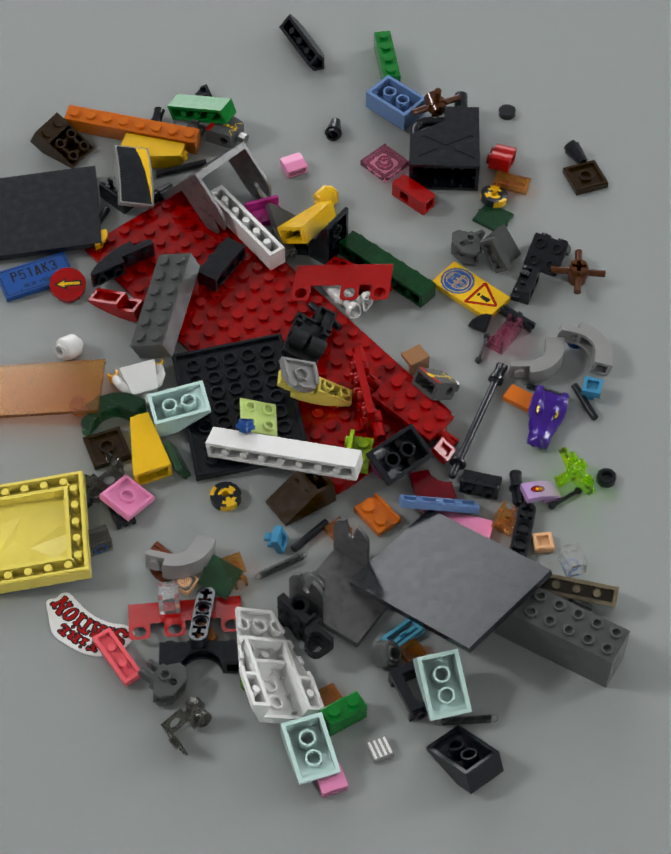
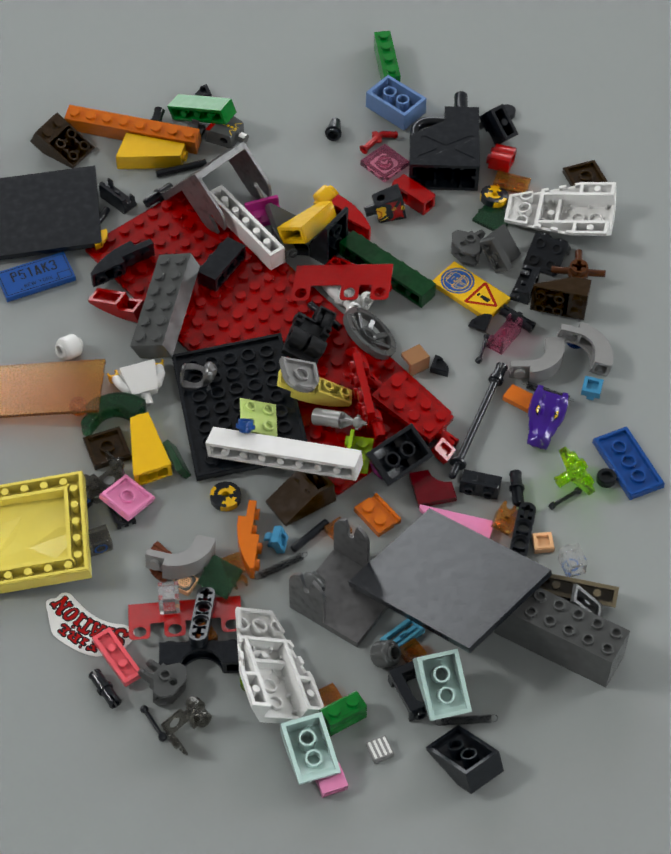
red tile [50,267,86,303] -> none
black slope [114,145,154,209] -> none
light aqua slope [147,380,211,437] -> none
black plate [277,592,334,659] -> none
black brick [279,14,324,71] -> none
bright pink piece [280,152,308,179] -> none
medium blue tile [398,494,480,514] -> none
reddish brown bar [411,88,461,117] -> none
dark grey torso [412,367,460,400] -> none
lavender slope [520,481,562,504] -> none
black cone [564,140,588,164] -> none
black piece [571,383,598,421] -> none
none -> black pin [89,669,122,709]
none -> black hinge [140,705,167,742]
none -> flat silver piece [180,362,217,390]
none -> orange slope [237,500,263,579]
none -> light grey wheel [311,408,367,430]
none -> red slope [332,194,371,241]
none -> dark grey wheel [343,307,396,360]
none -> red piece [360,131,398,154]
none -> black torso [364,184,407,223]
none -> black tile [430,355,449,377]
none -> black hinge [479,104,518,145]
none -> white wedge [504,182,616,236]
none -> dark brown slope [530,277,592,320]
none -> dark grey slope [570,583,602,616]
none -> blue tile [592,426,665,500]

